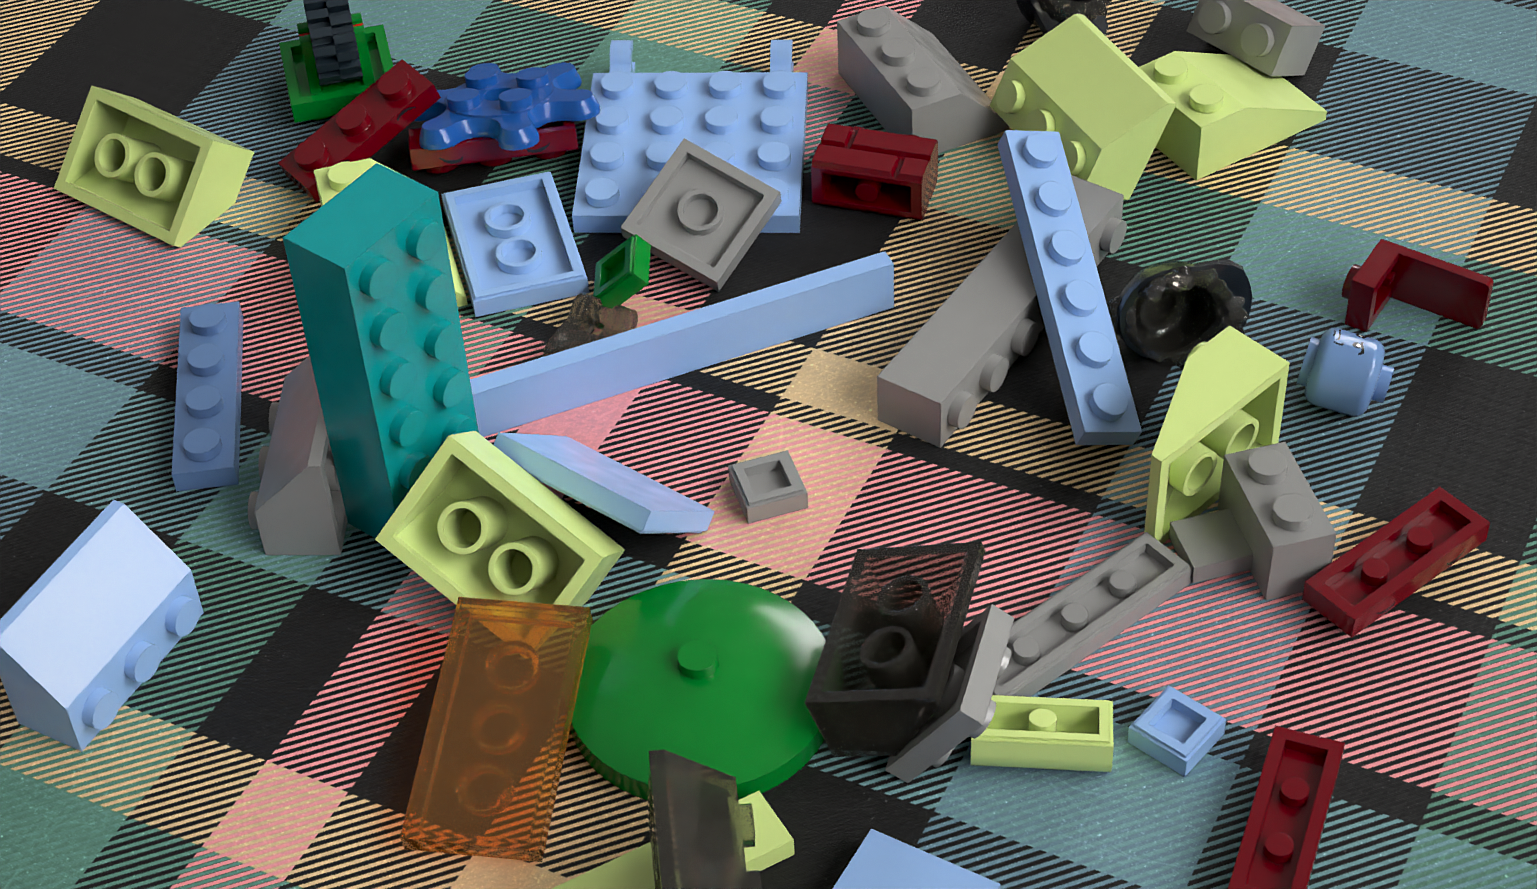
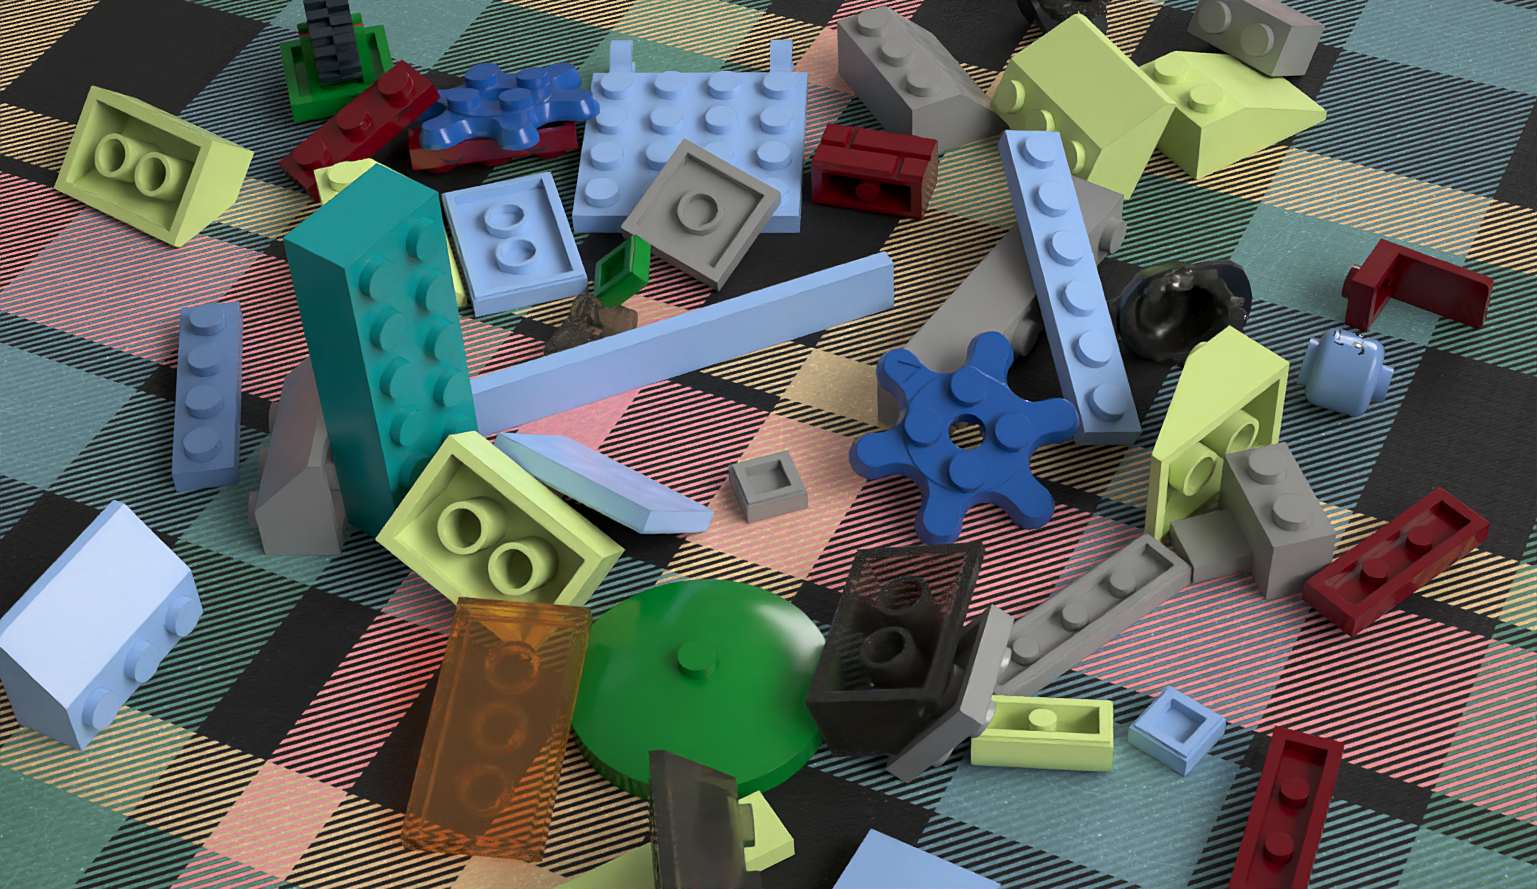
none -> blue plate [849,331,1080,549]

